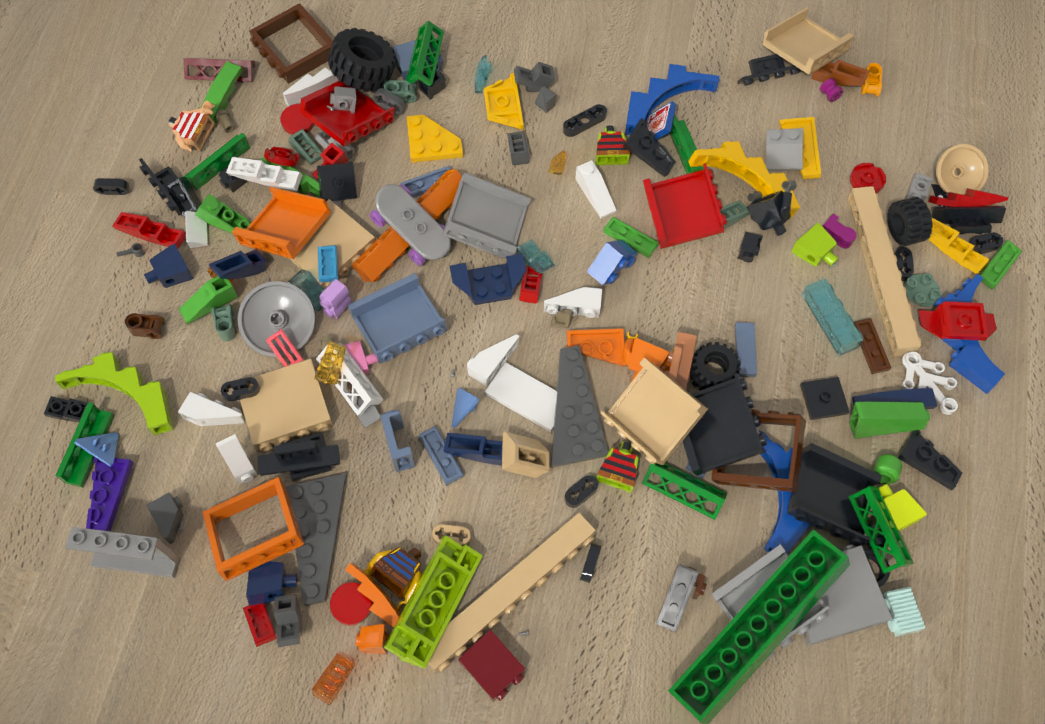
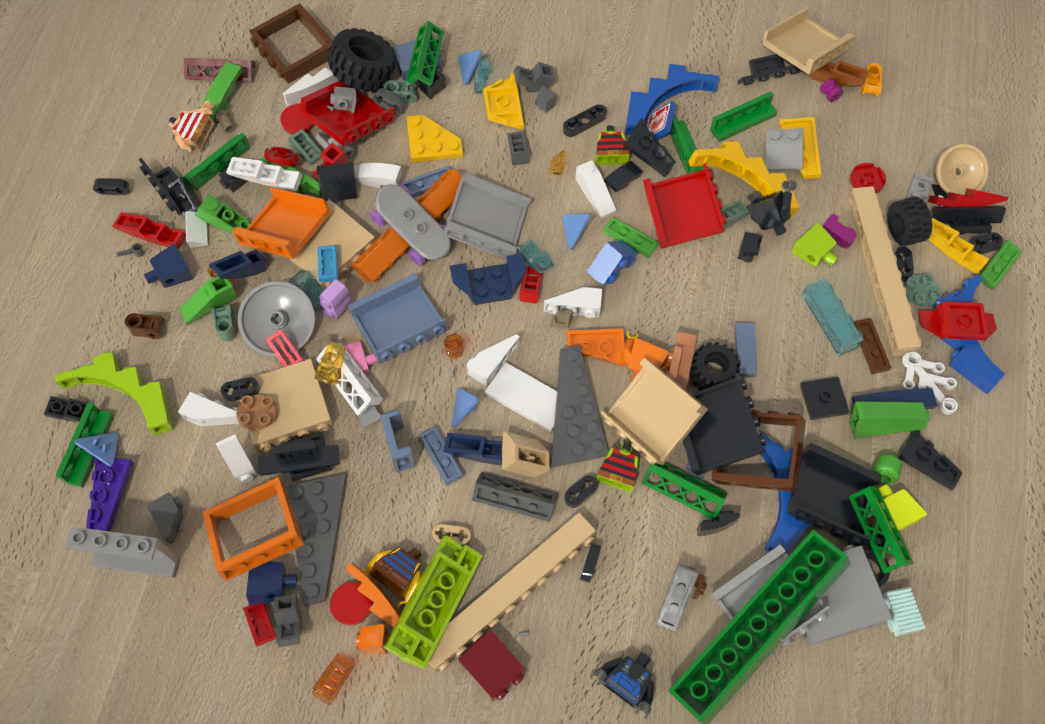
none -> medium nougat dish [236,394,277,431]
none -> white slope [354,163,402,189]
none -> clear orange wheel [444,333,464,359]
none -> medium blue piece [458,50,482,85]
none -> dark grey fence [472,472,558,522]
none -> medium blue piece [562,214,590,249]
none -> torso [590,652,654,719]
none -> black slope [604,161,643,192]
none -> black slope [697,510,740,536]
none -> green fence [710,91,777,142]

